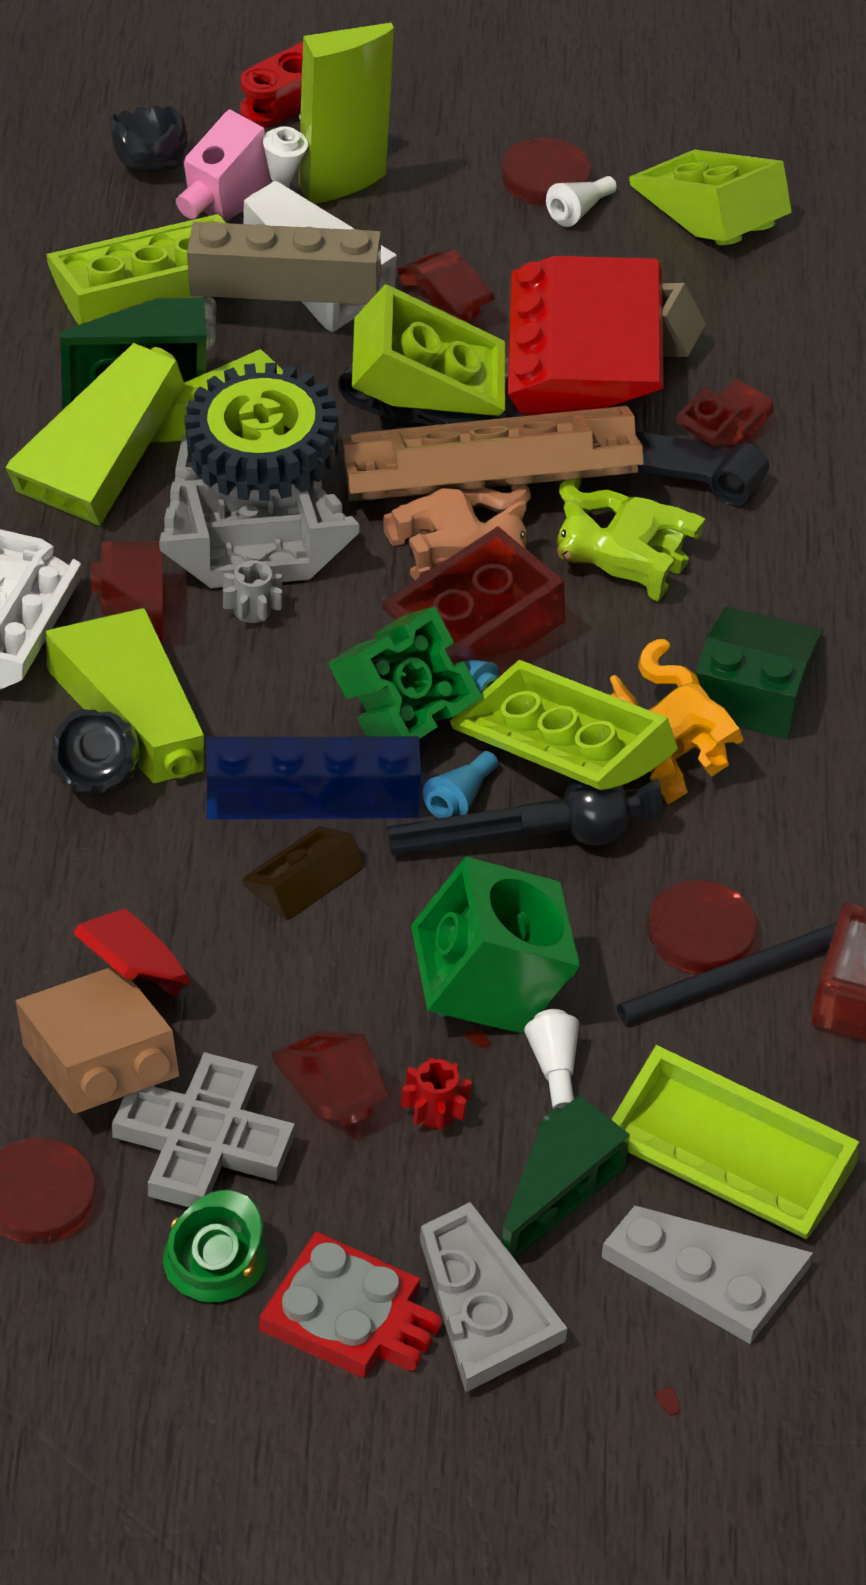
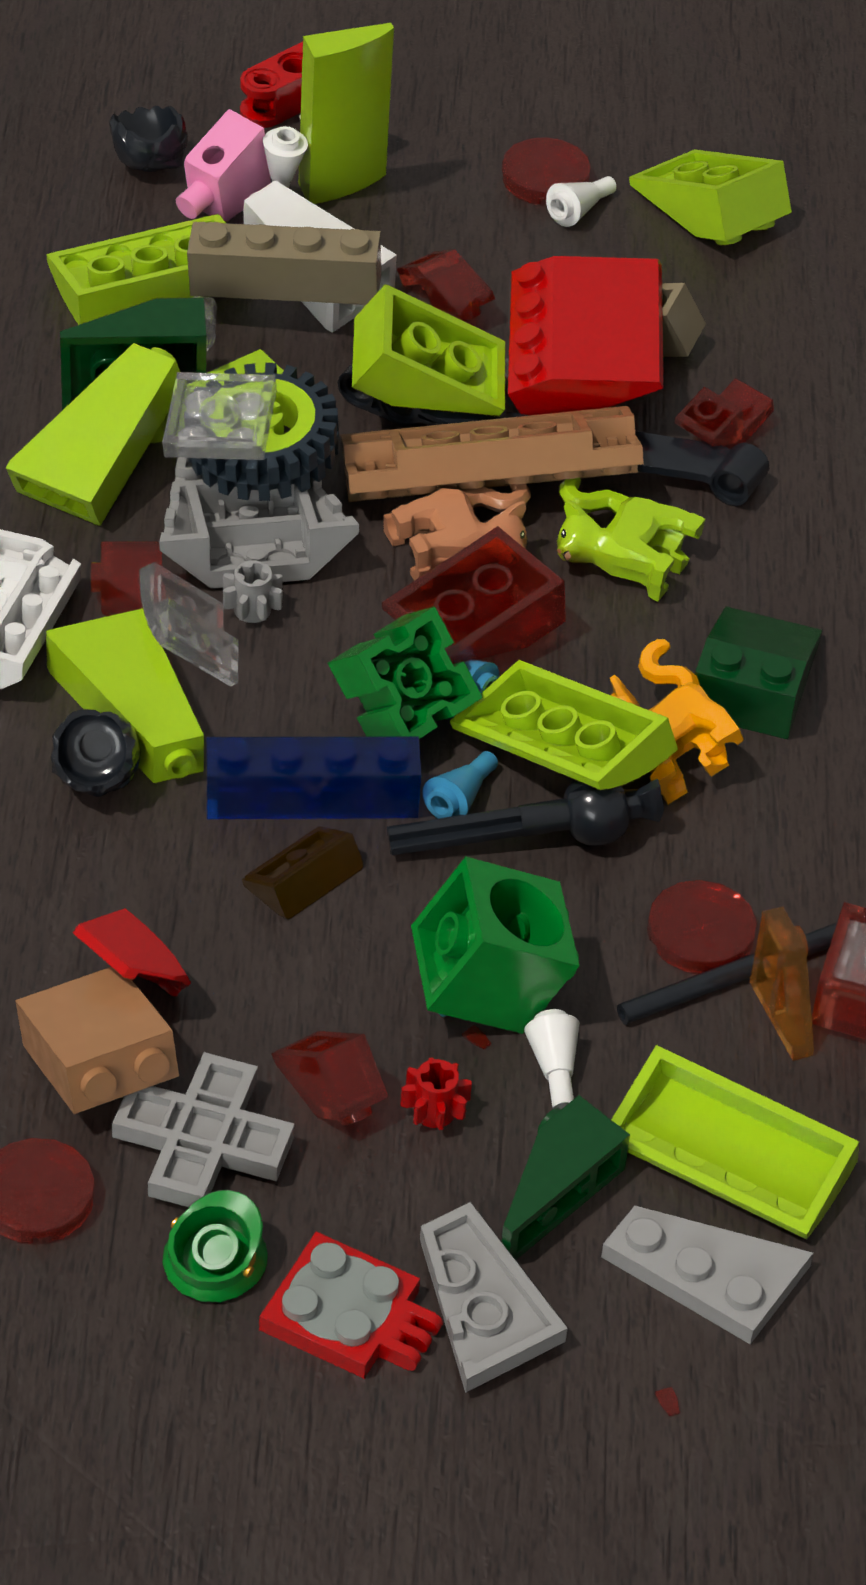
none -> clear slope [139,562,238,687]
none -> clear plate [162,372,277,460]
none -> clear orange wing [750,906,814,1061]

